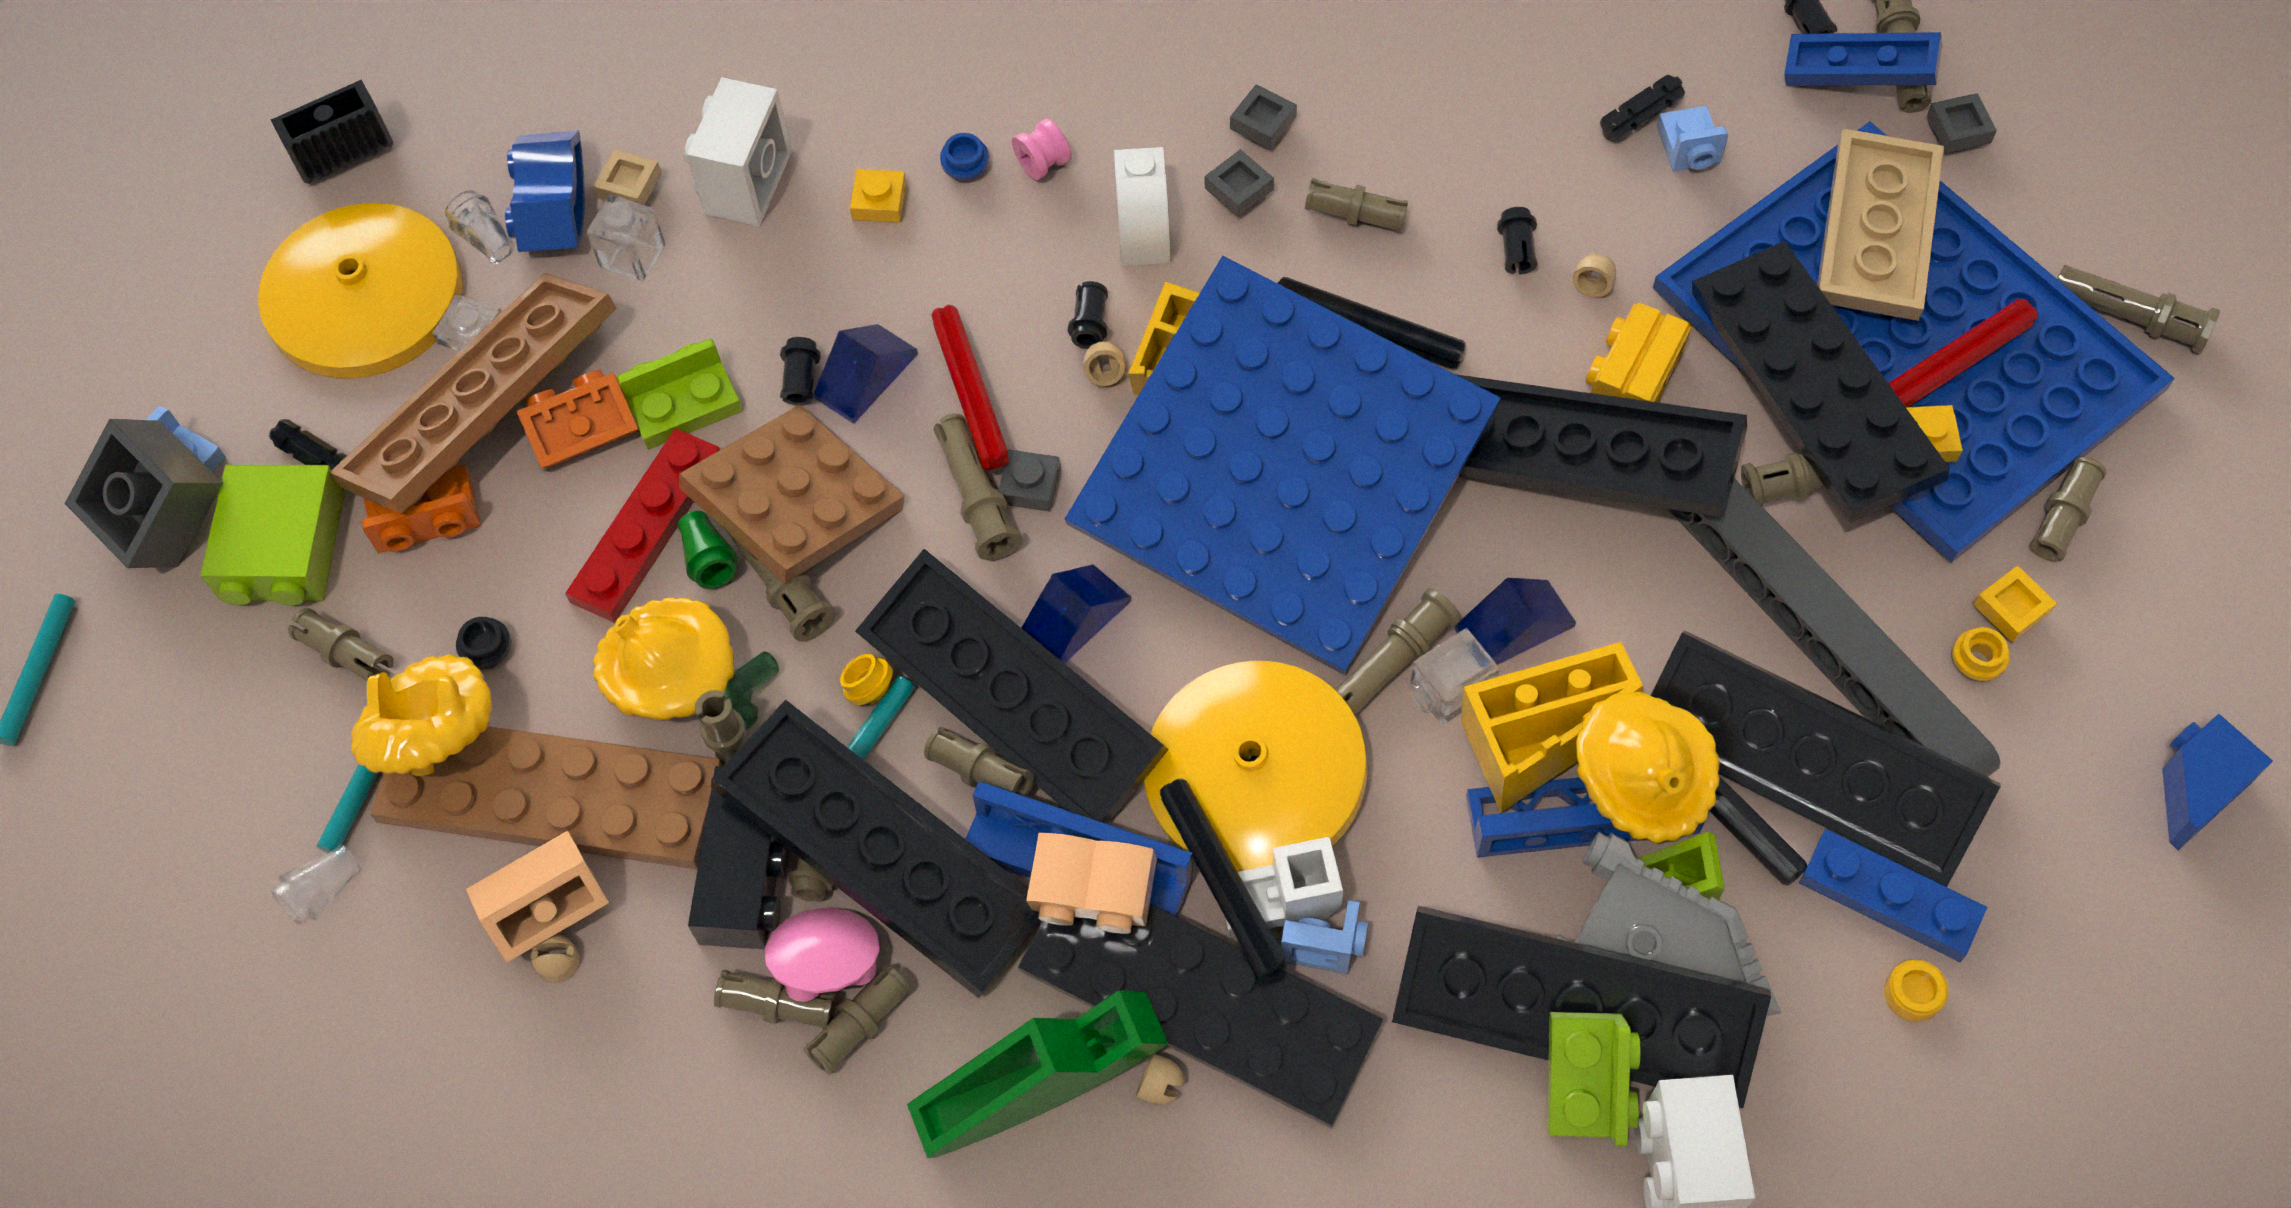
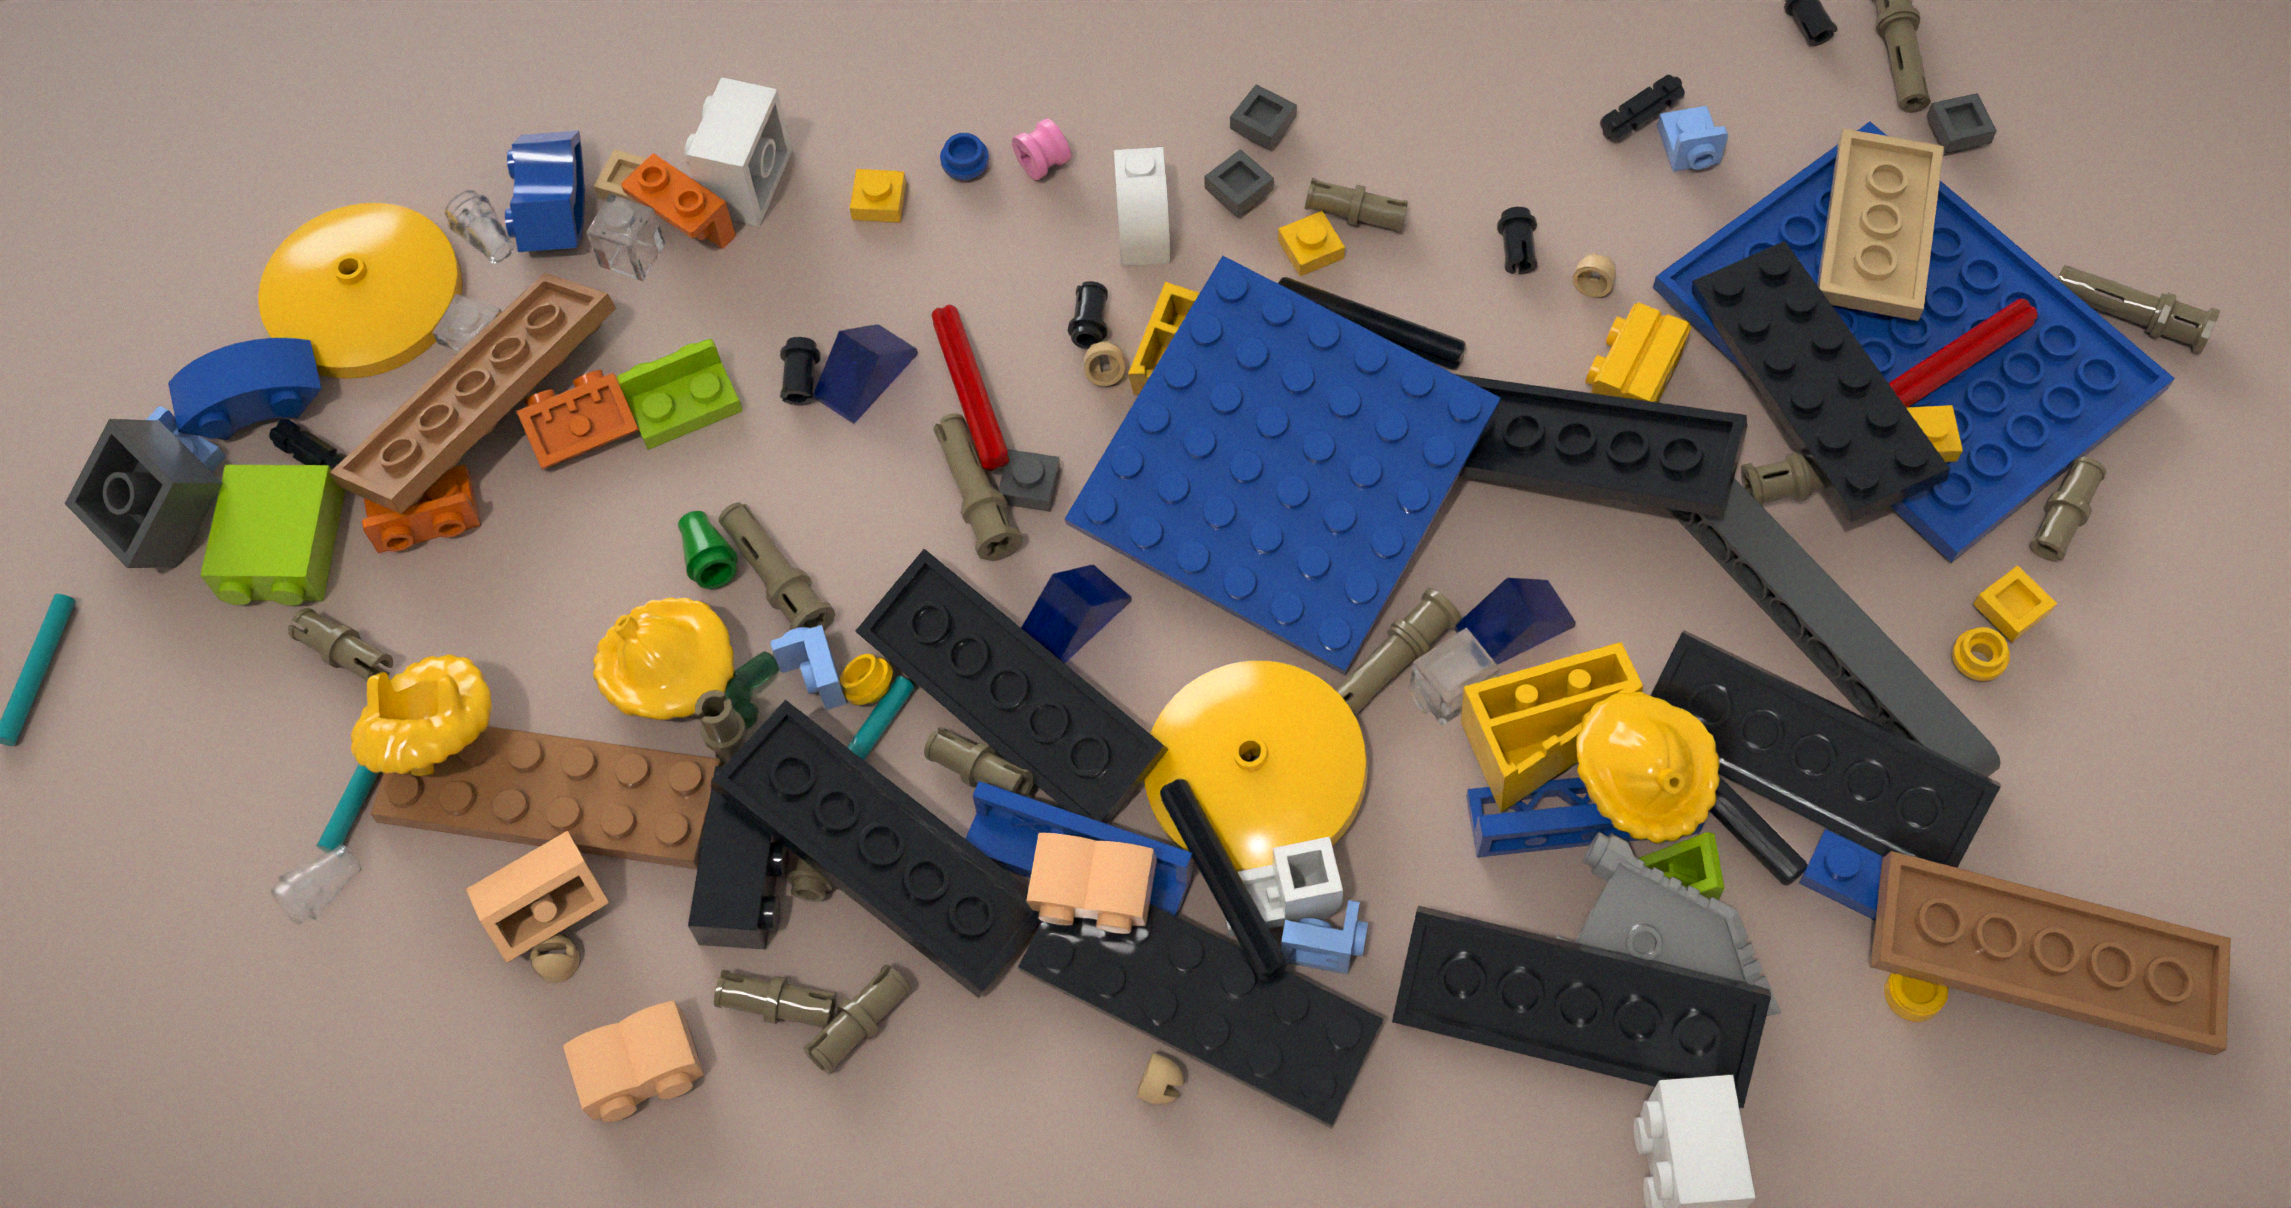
black brick [270,79,394,184] -> none
black plate [456,616,512,669] -> none
red plate [565,428,720,623] -> none
medium nougat plate [679,405,905,584] -> none
bright pink dish [764,907,880,1002] -> none
green slope [907,990,1169,1158] -> none
lime bracket [1547,1012,1640,1147] -> none
blue plate [1784,32,1942,86] -> none
blue slope [2162,714,2273,851] -> none
none -> blue brick [168,338,322,440]
none -> light nougat brick [563,1000,704,1122]
none -> orange bracket [621,153,736,249]
none -> light blue bracket [770,625,847,710]
none -> yellow plate [1278,211,1345,277]
none -> medium nougat plate [1871,851,2231,1056]

